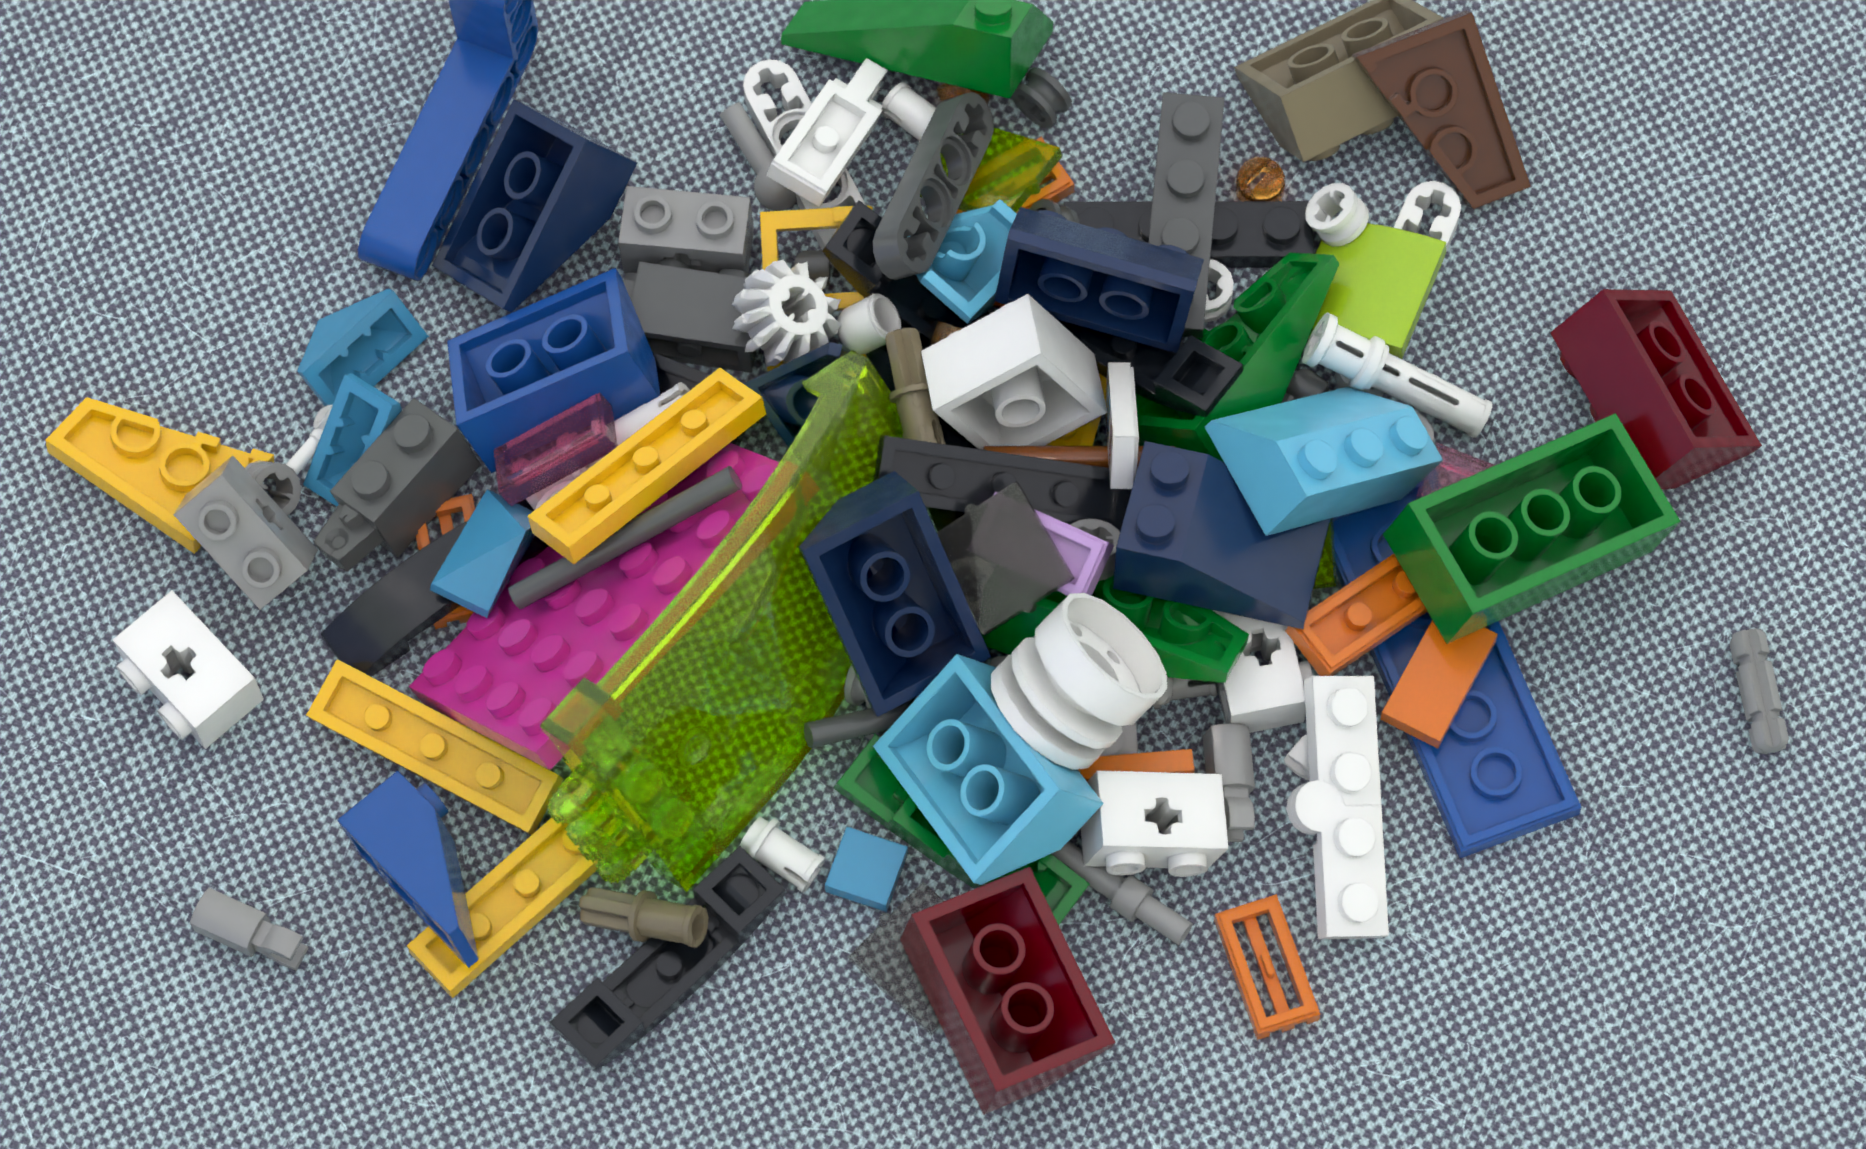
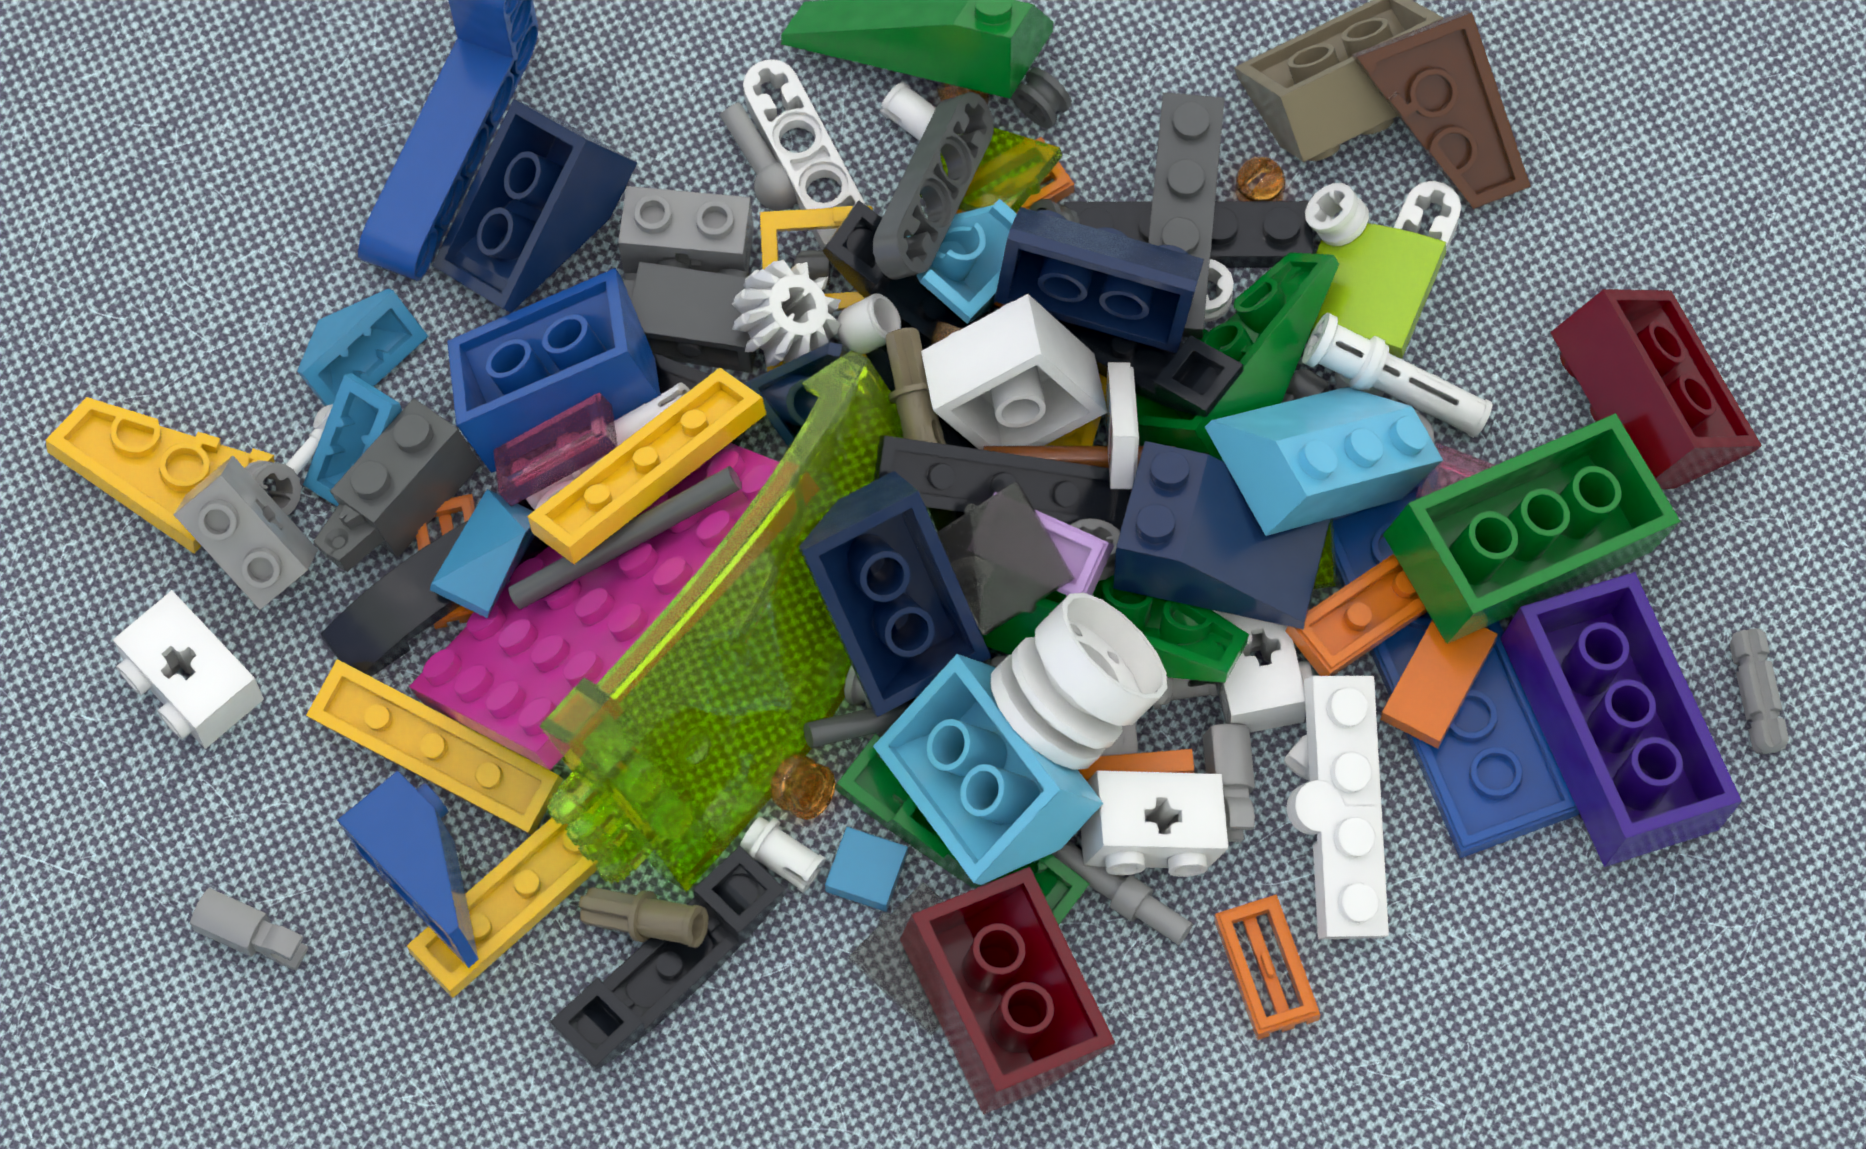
white hinge [766,58,887,207] -> none
none -> clear orange bush [770,754,836,820]
none -> dark purple brick [1500,572,1742,867]

